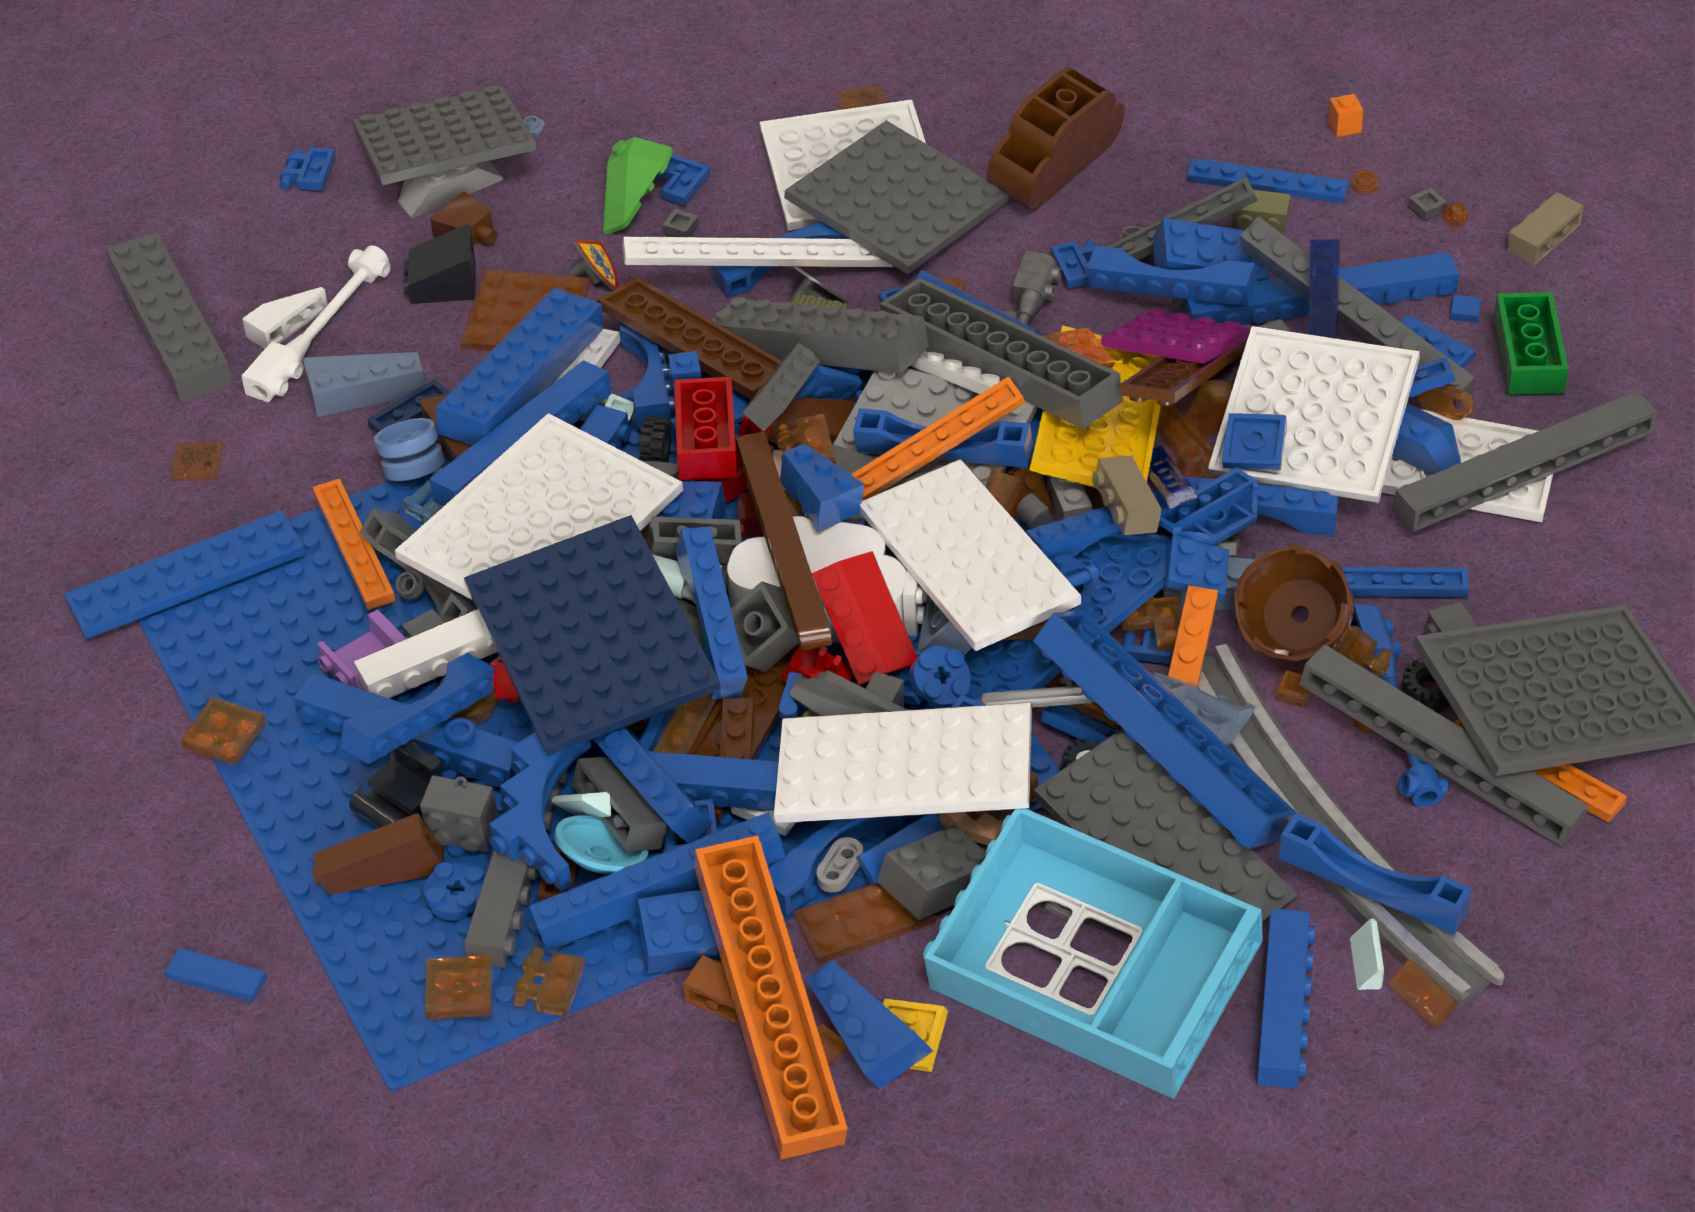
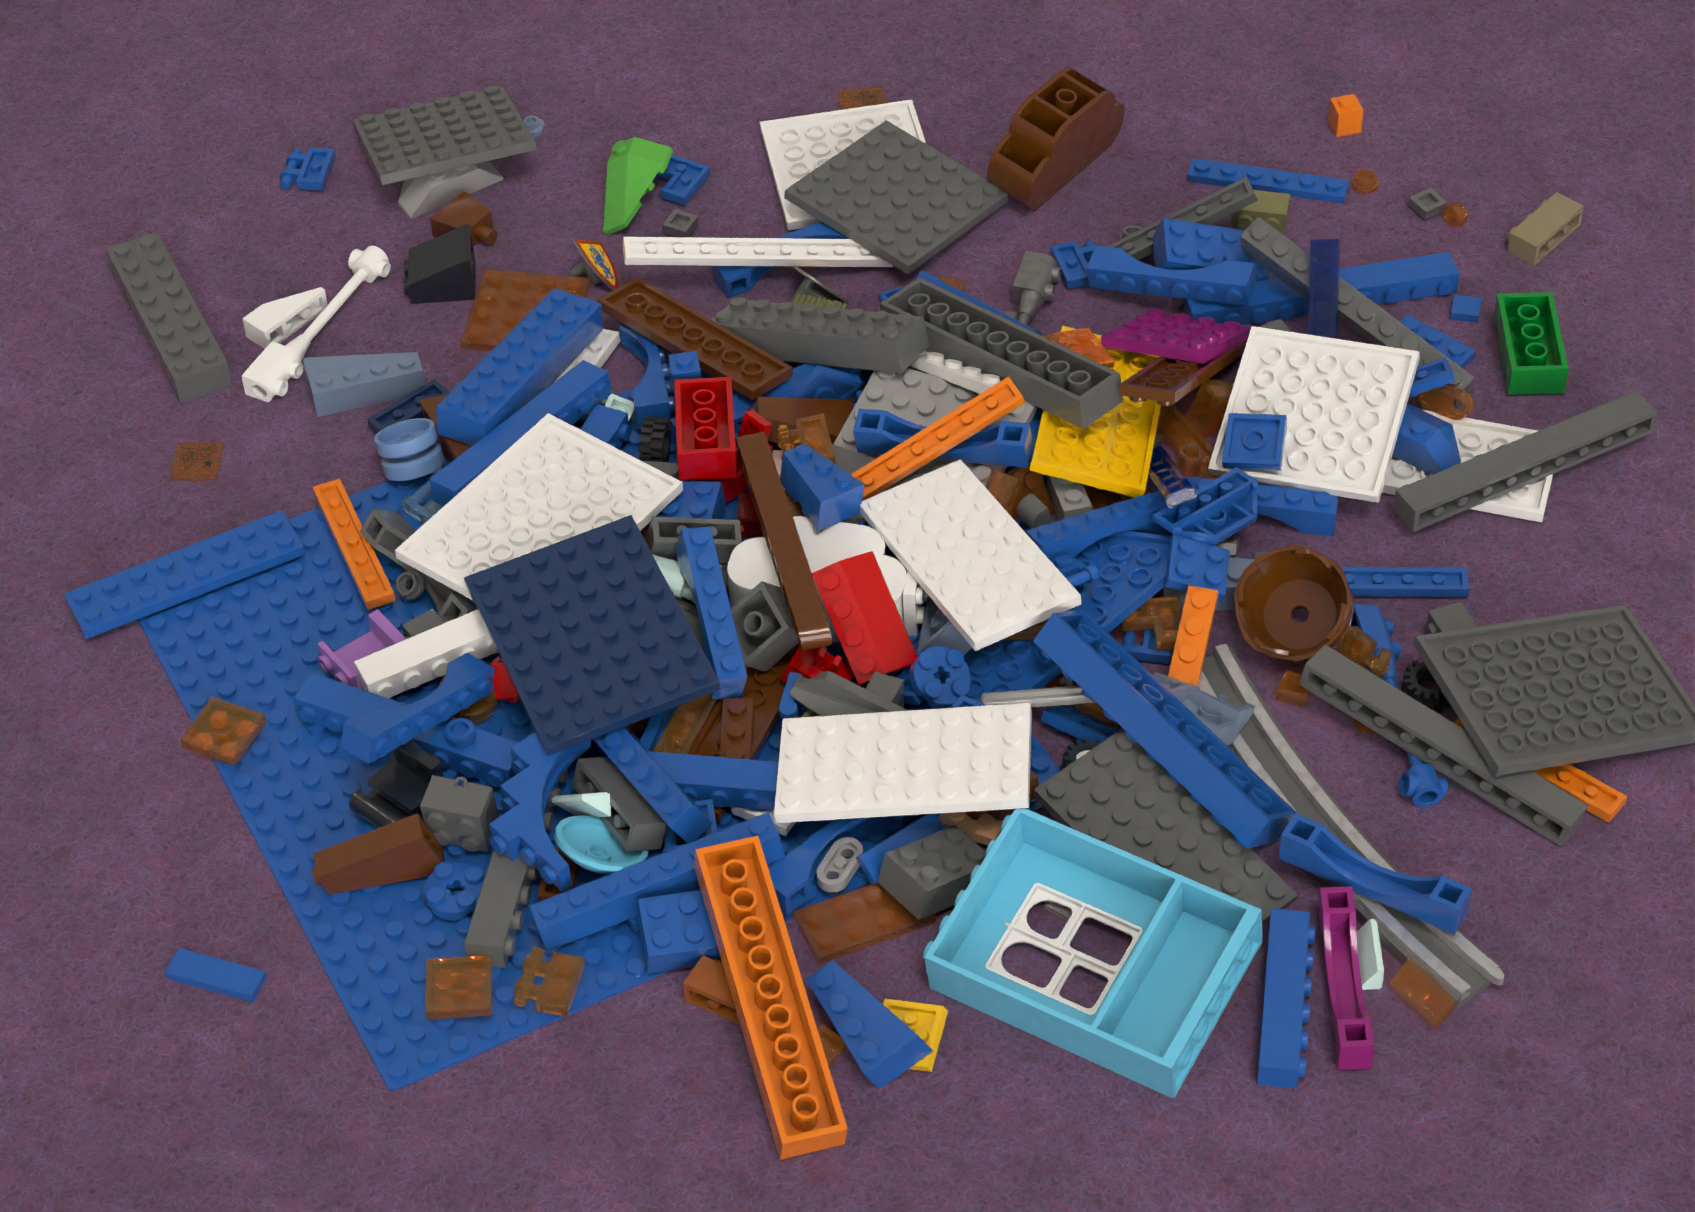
dark grey brick [742,343,820,431] -> none
dark tan brick [1092,455,1161,536] -> none
none -> magenta arch [1317,887,1374,1070]

